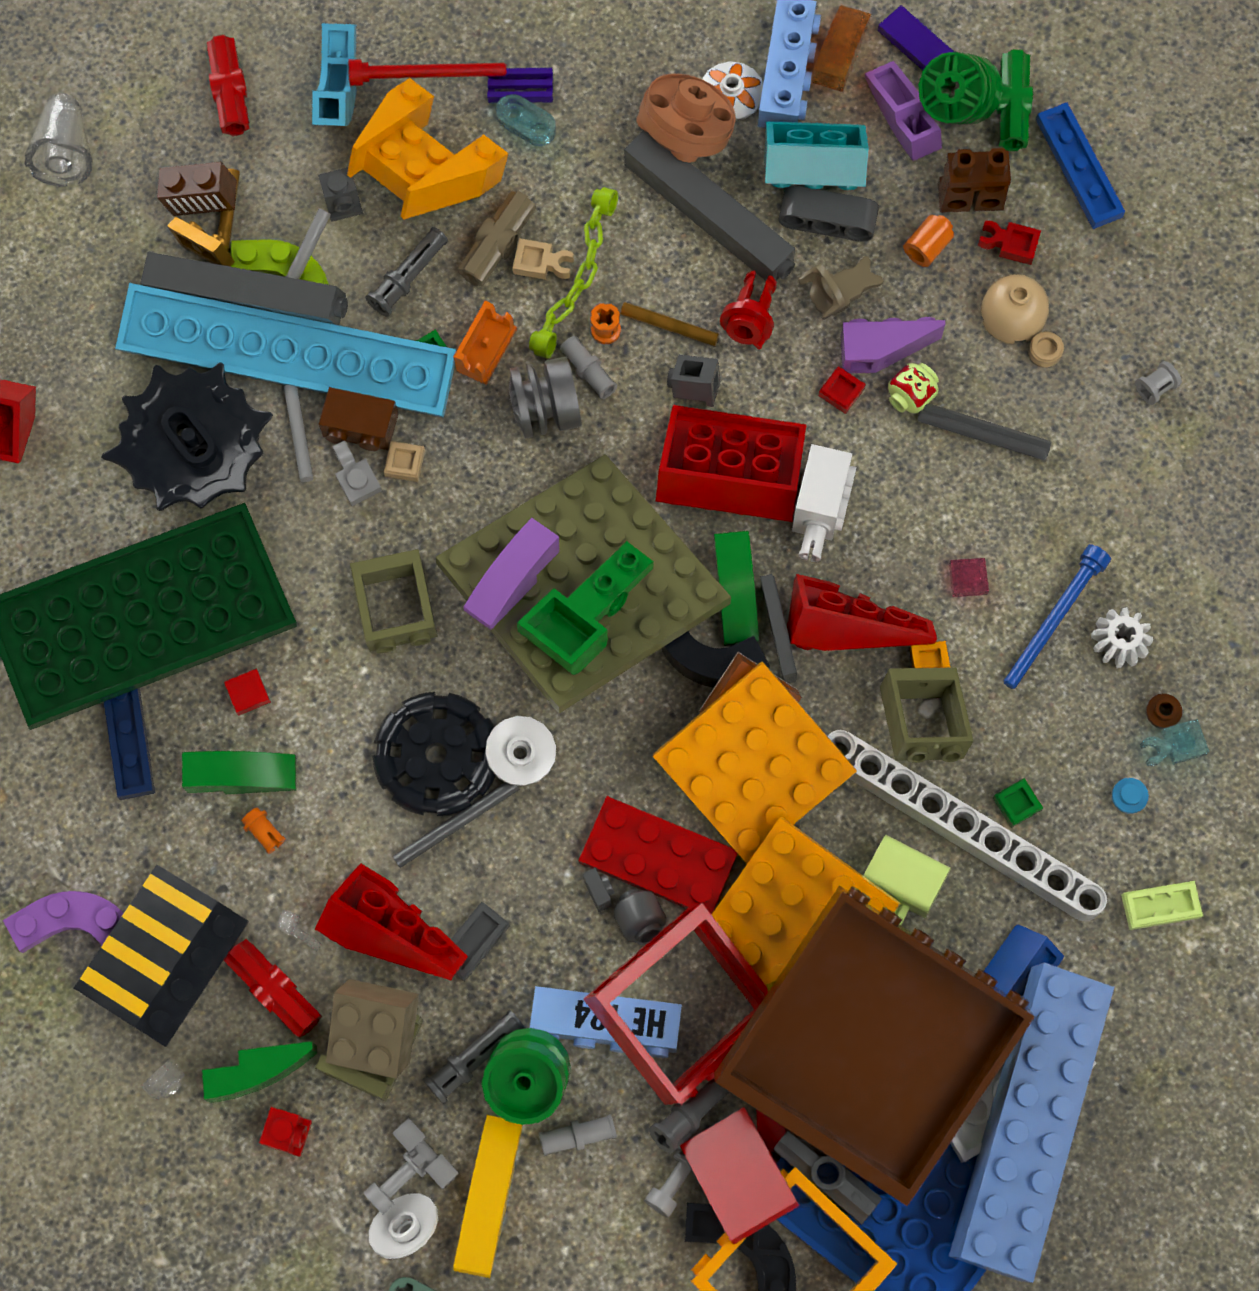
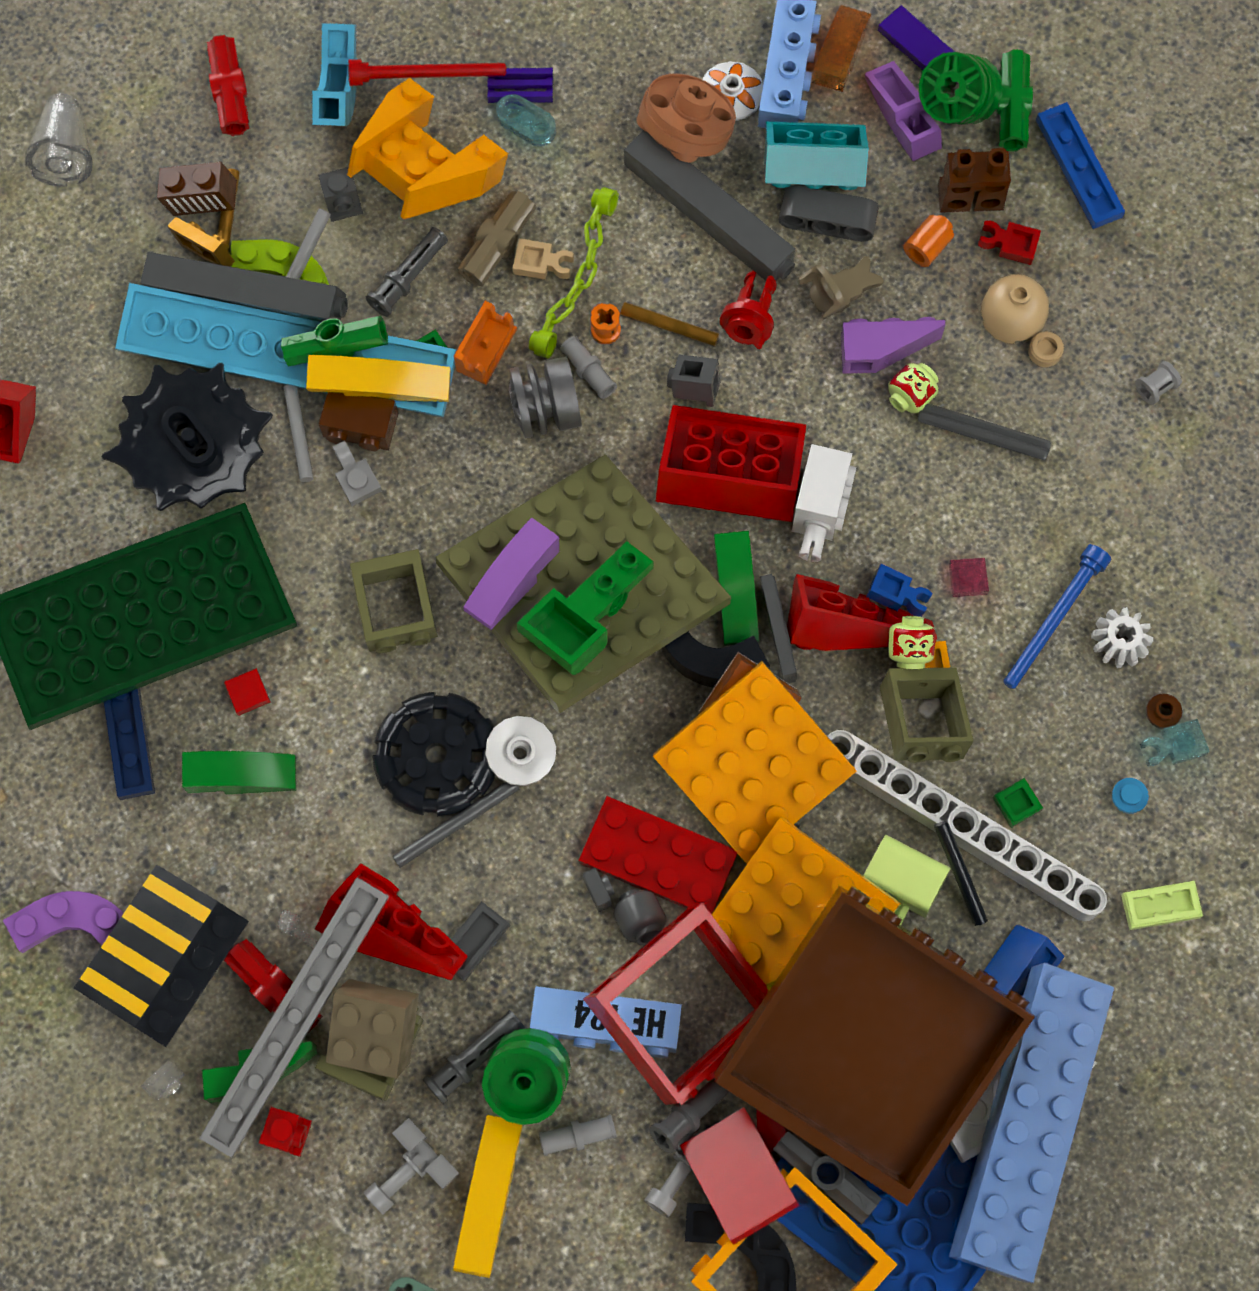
orange pin [241,807,286,854] -> none
white dish [369,1193,438,1259] -> none
tan tile [384,441,425,482] -> none
red tile [818,366,866,414] -> none
none -> light grey plate [199,877,390,1158]
none -> green piece [281,316,388,367]
none -> yellow slope [306,355,451,402]
none -> blue plate [866,564,933,617]
none -> yellowish green head [888,616,936,669]
none -> black bar [934,821,988,926]

